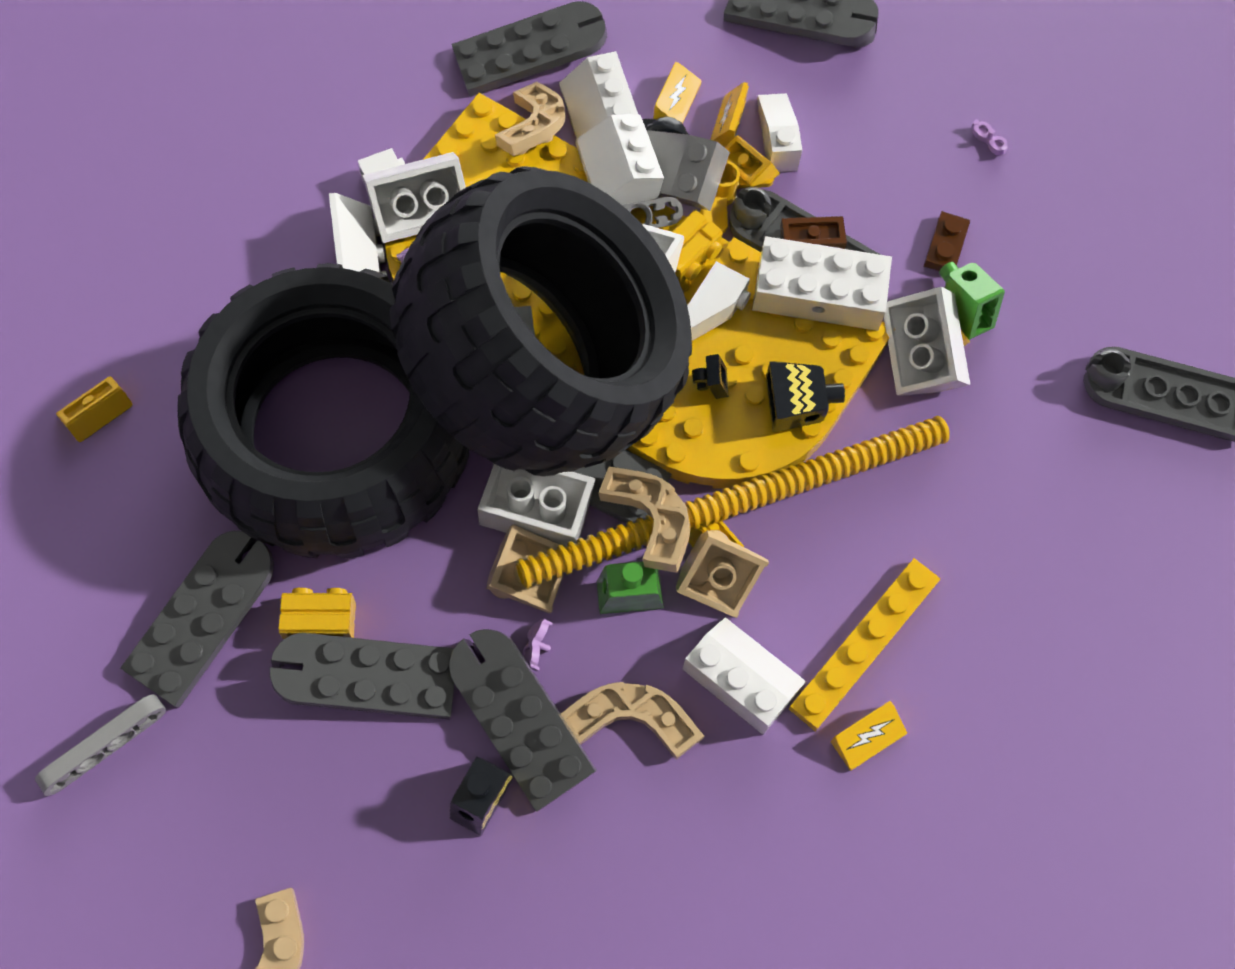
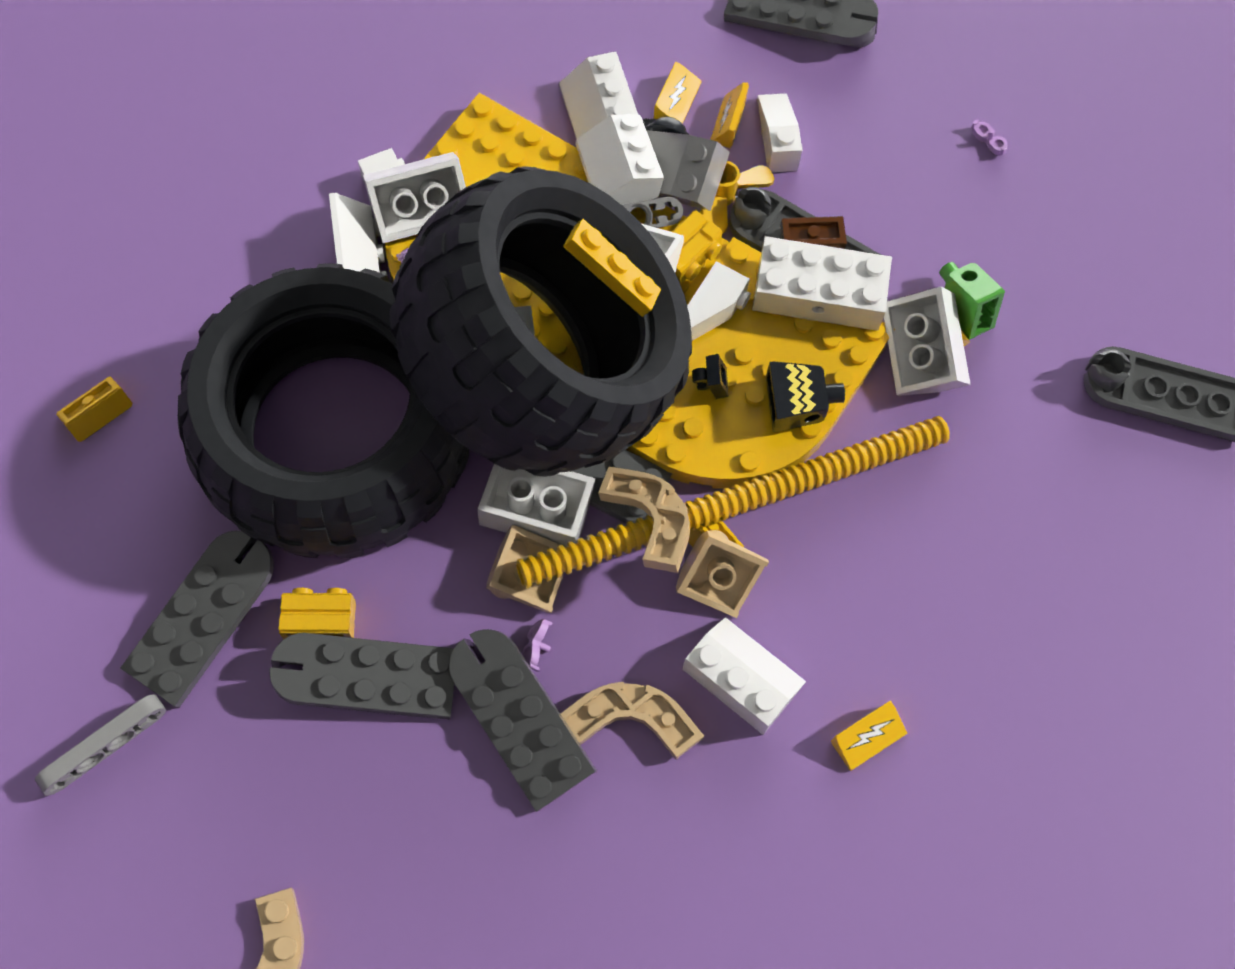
black torso [450,757,514,836] -> none
dark grey plate [451,1,607,97] -> none
tan plate [495,82,565,156] -> none
bright green torso [597,561,664,614] -> none
yellow slope [725,135,780,187] -> none
yellow plate [789,558,941,732] -> none
reddish brown plate [923,211,971,271] -> none
none -> yellow plate [563,219,661,317]

